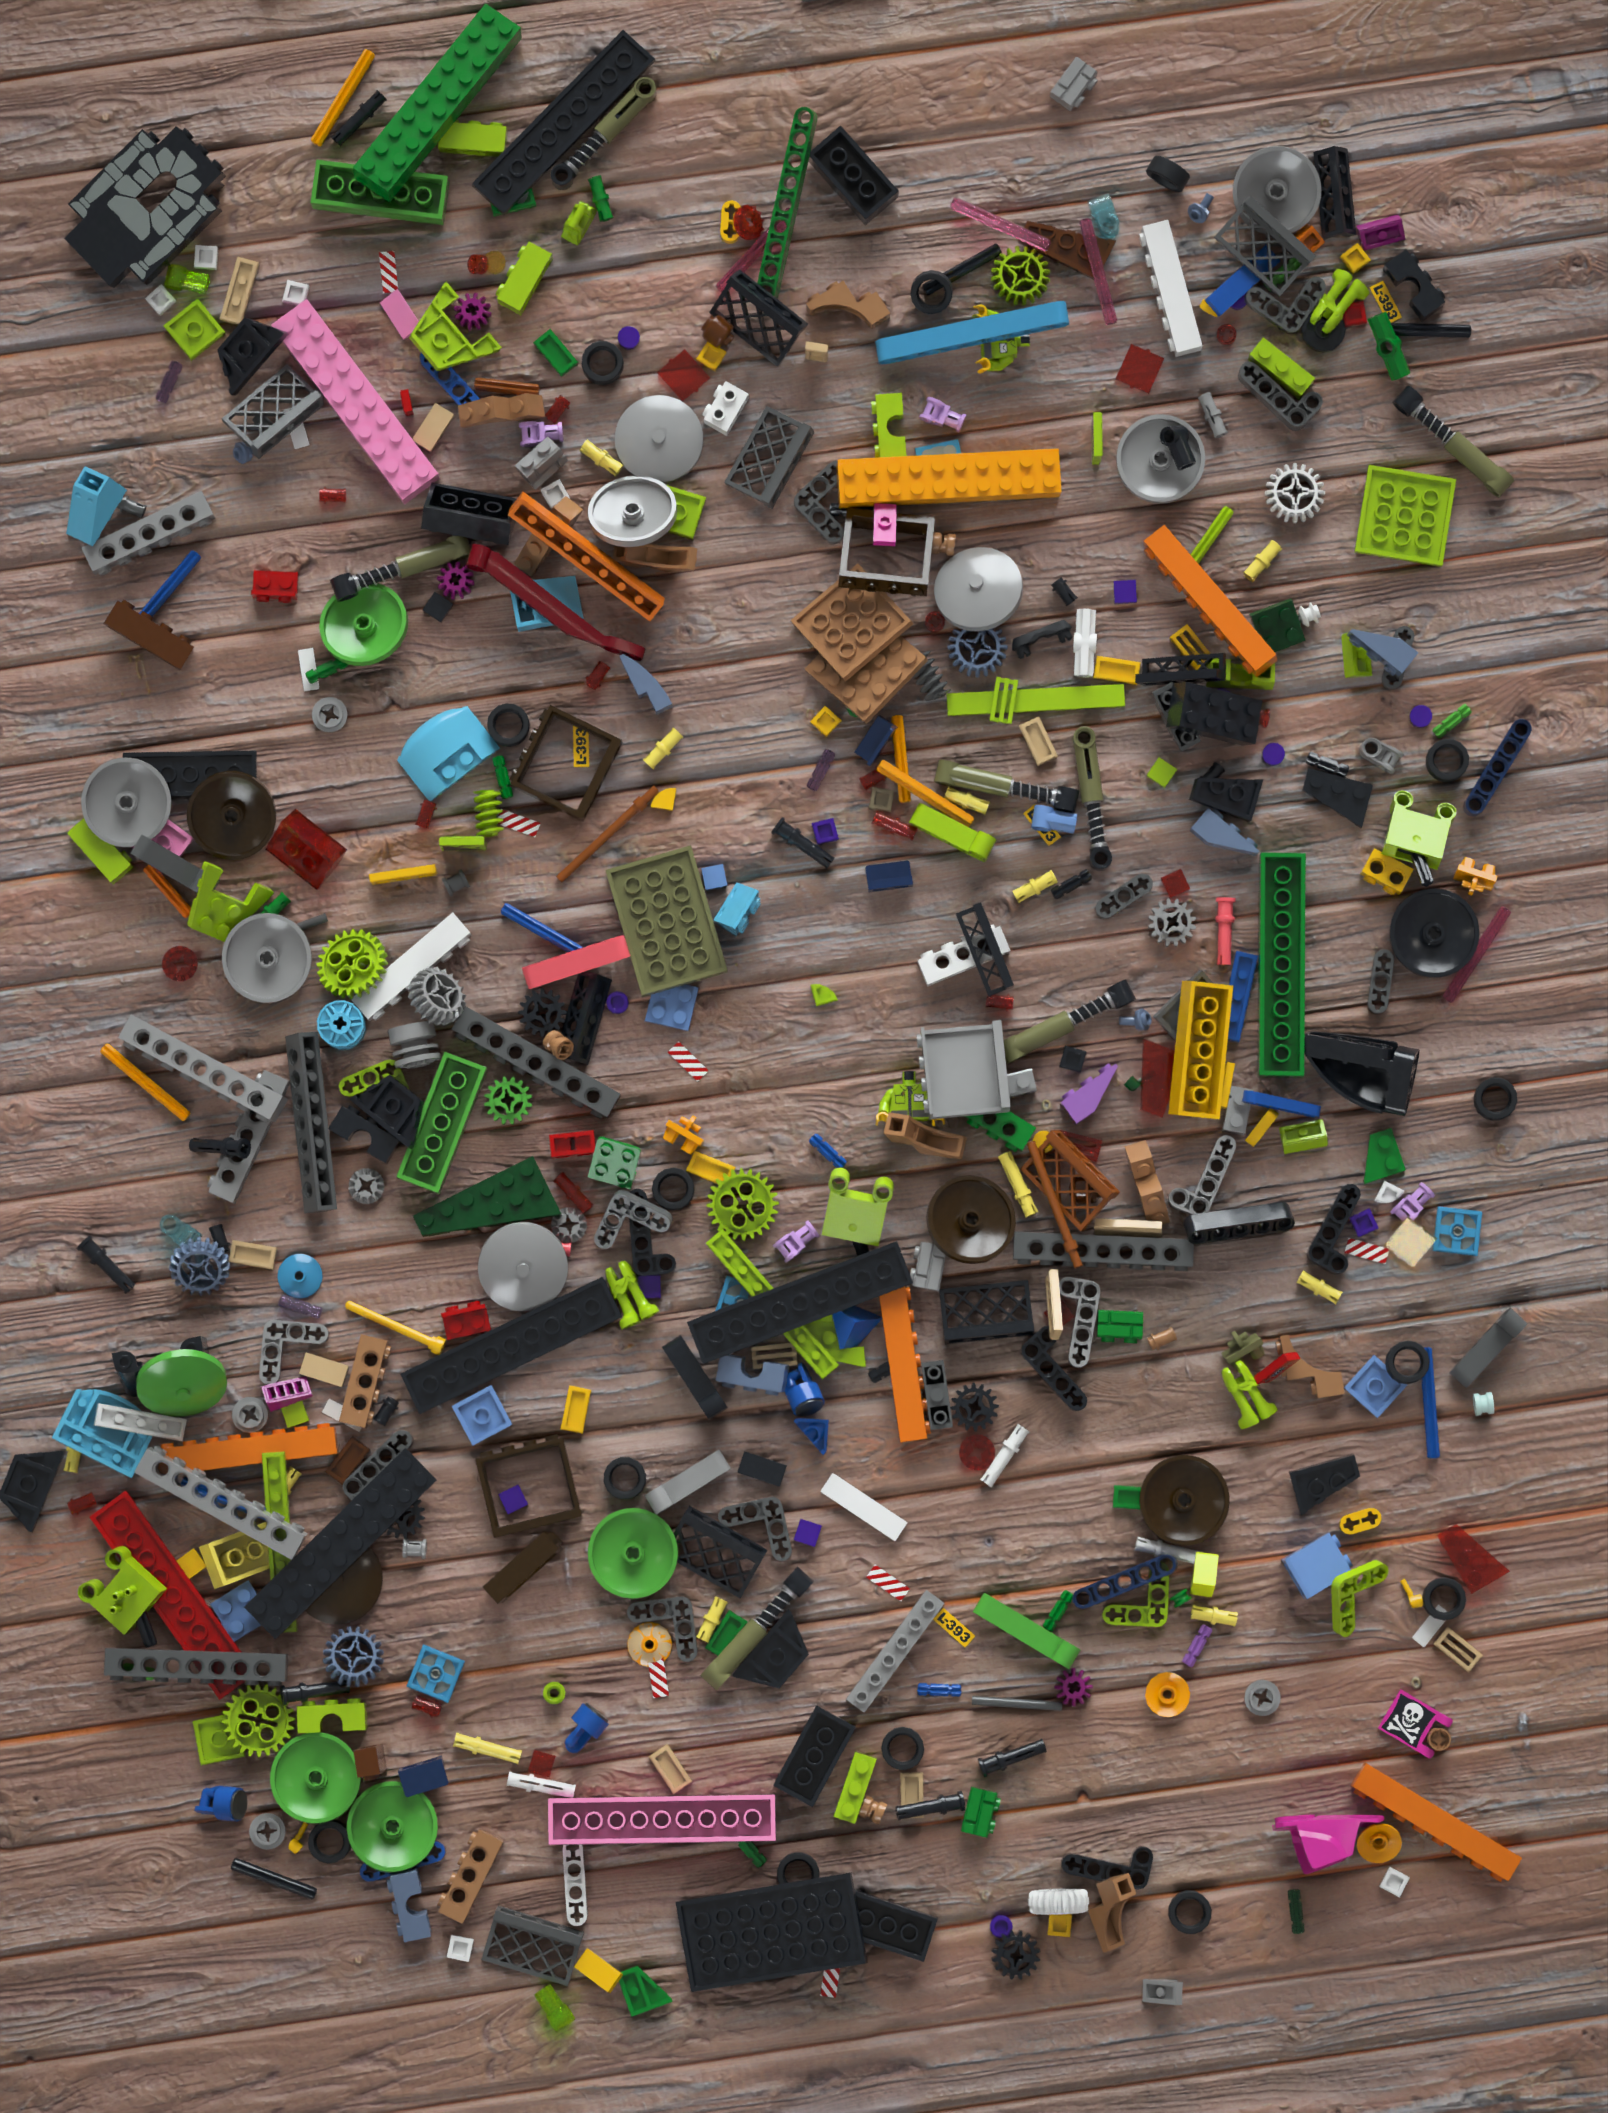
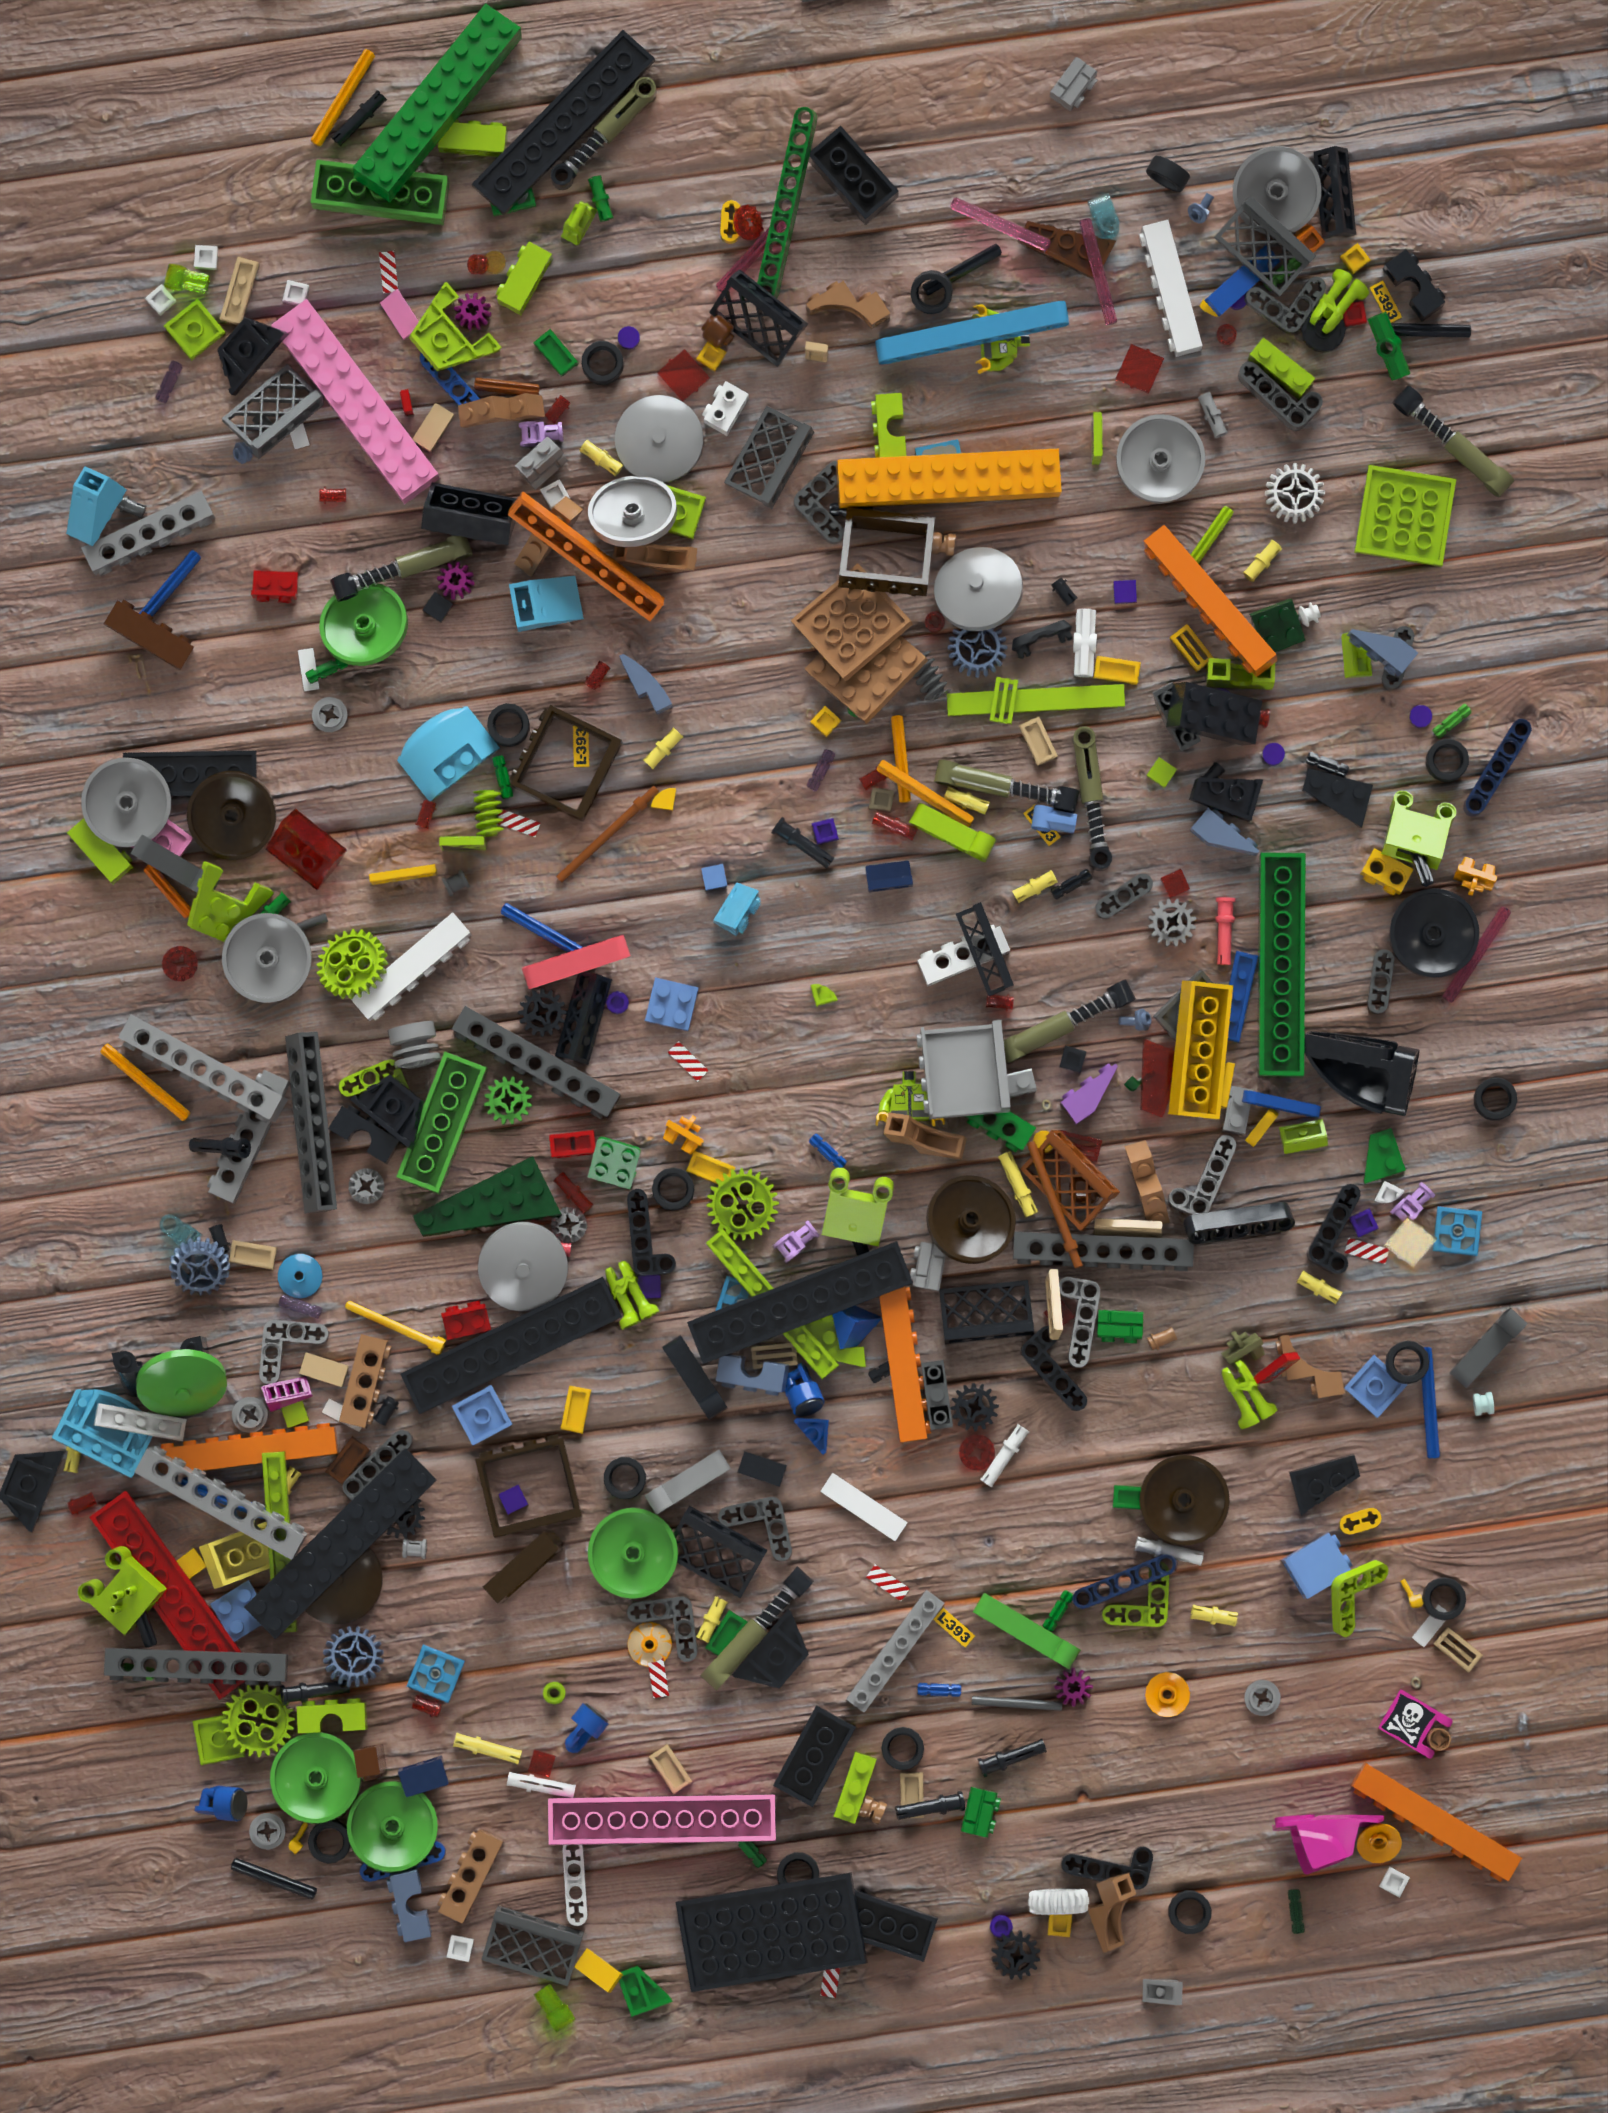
panel [64,126,226,288] -> none
black pin [76,1235,136,1294] -> none
medium azure wheel [317,1000,367,1050] -> none
light grey gear [408,966,466,1026] -> none
dark red piece [466,544,646,661] -> none
medium nougat wheel [543,1030,574,1060] -> none
dark grey beam [594,1190,673,1249] -> none
olive plate [606,845,728,997] -> none
dark purple tile [794,1519,822,1547] -> none
dark blue panel [854,715,898,766] -> none
plate [873,503,897,546] -> none
lavender connector [919,397,966,433] -> none
lime gear [991,246,1050,306] -> none
black fence [1135,653,1226,686] -> none
black piece [1160,425,1196,470] -> none
green bush [1169,1588,1192,1608] -> none
medium lavender axle [1182,1624,1212,1667] -> none
neon yellow slope [1189,1552,1219,1598] -> none
magenta slope [1356,215,1406,251] -> none
light grey piece [1359,738,1404,774] -> none
clear red wing [1436,1524,1510,1594] -> none

